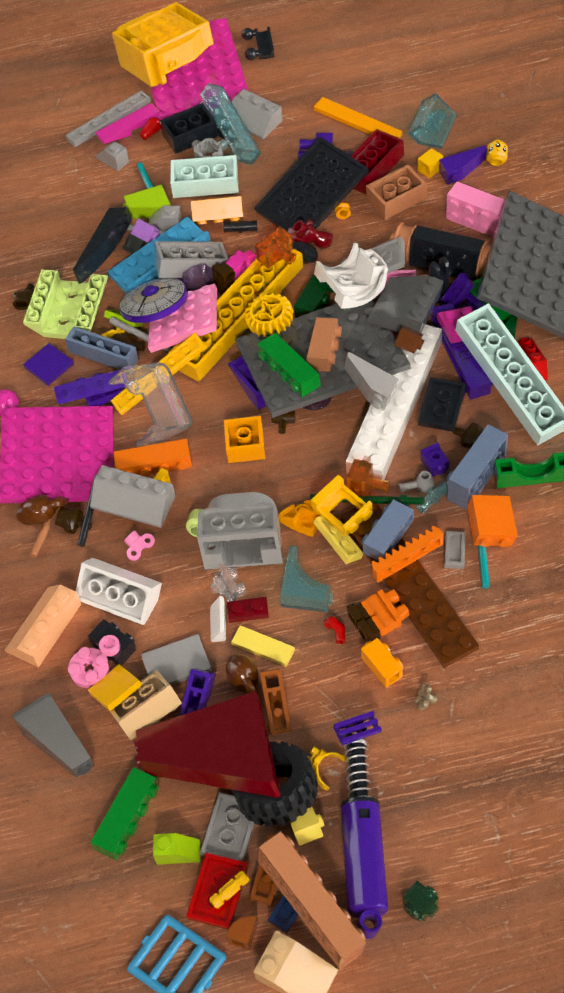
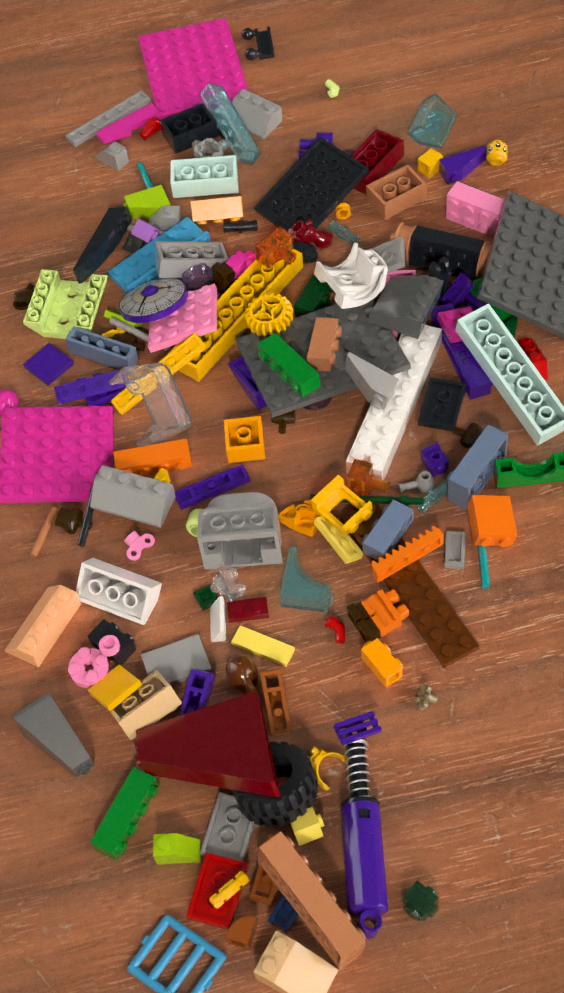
reddish brown hair [16,494,69,525] -> none
yellow piece [112,2,213,87] -> none
light orange tile [314,97,402,138] -> none
reddish brown brick [394,325,425,354] -> none
none -> dark purple plate [175,464,251,510]
none -> dark green tile [193,584,218,611]
none -> yellowish green arm [325,79,340,98]
none -> clear light blue pin [328,220,360,246]

